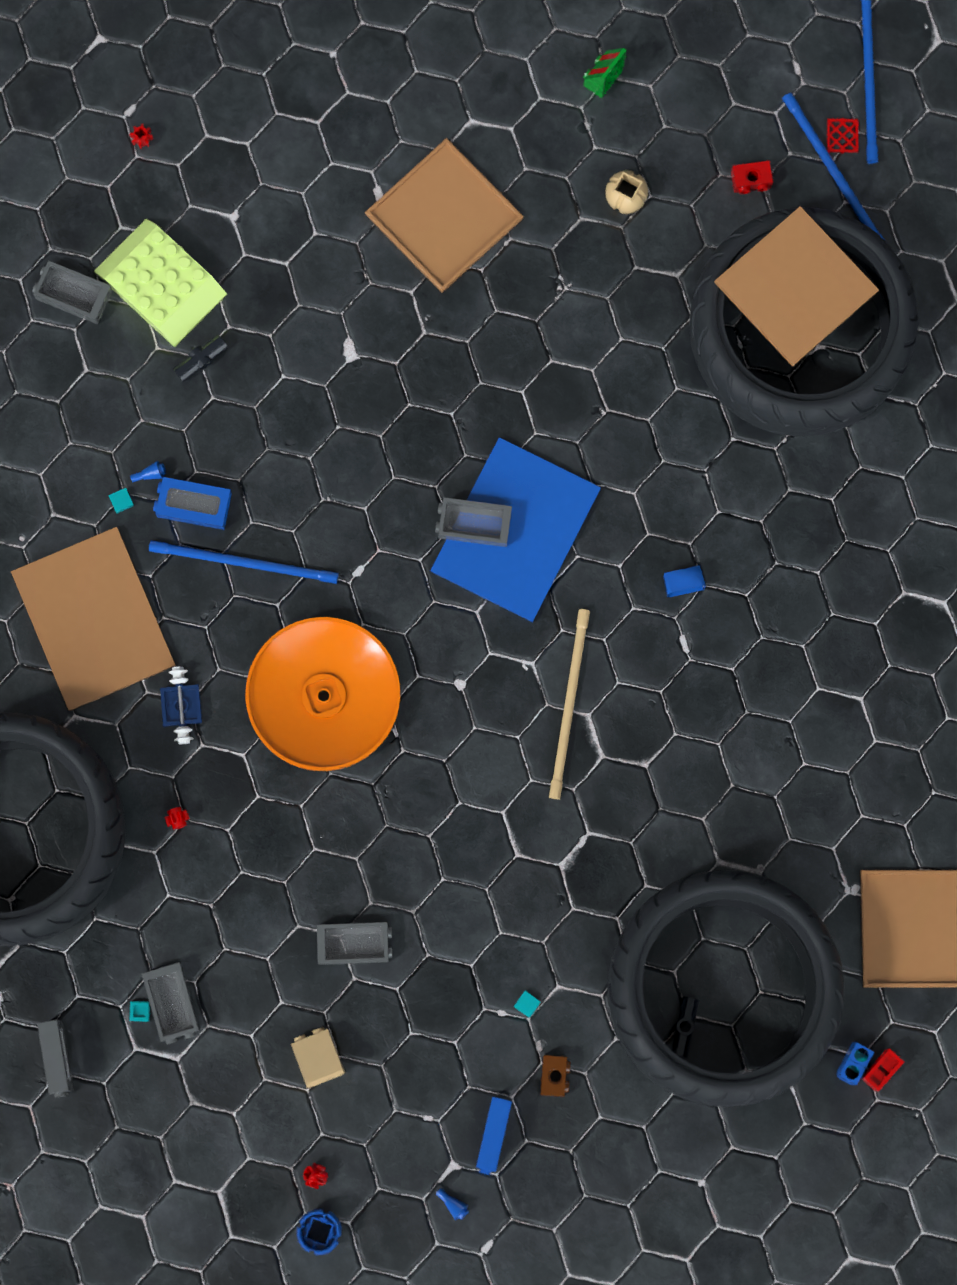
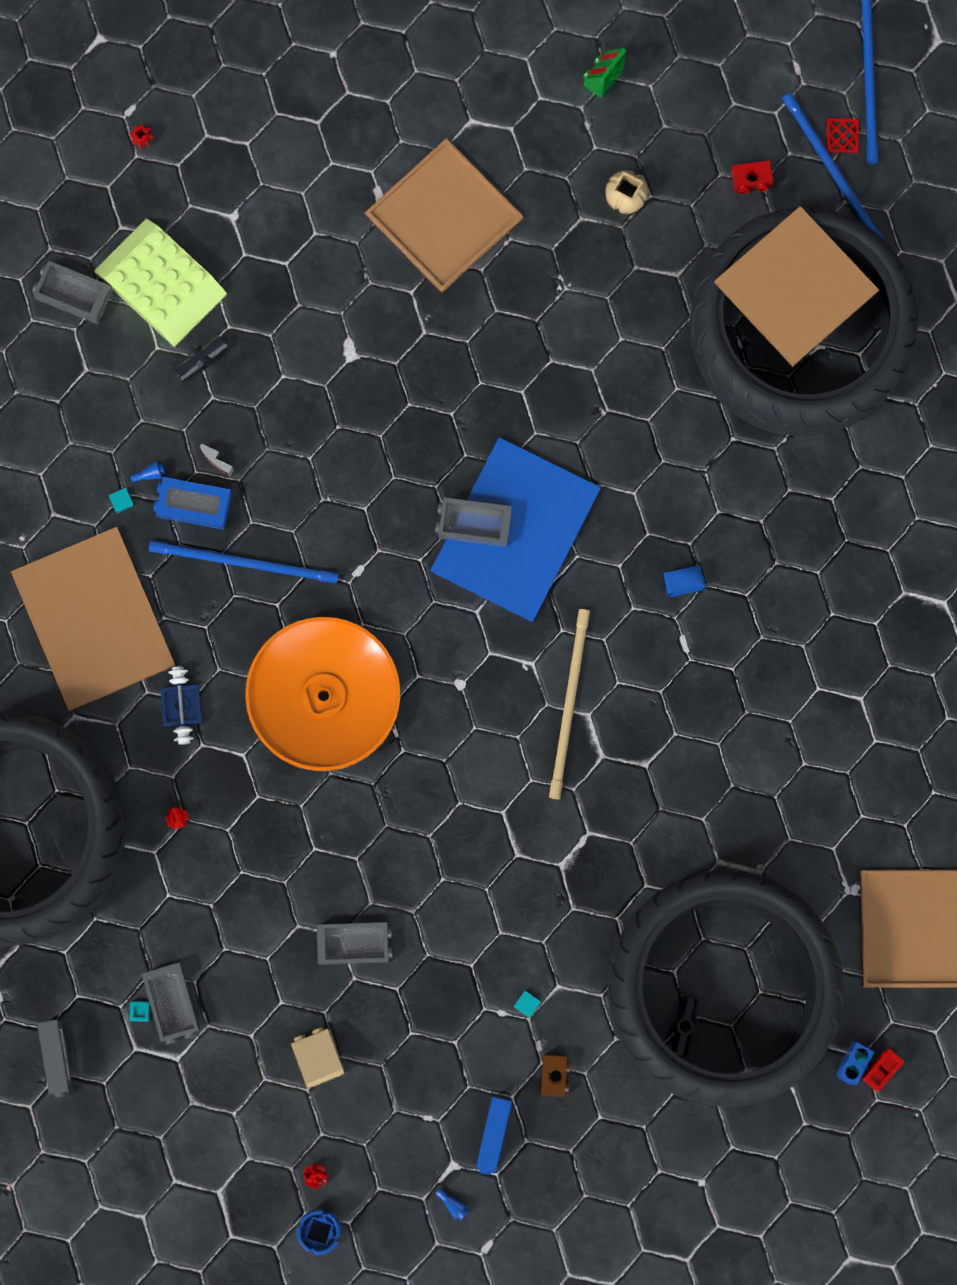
none -> light grey slope [200,444,234,477]

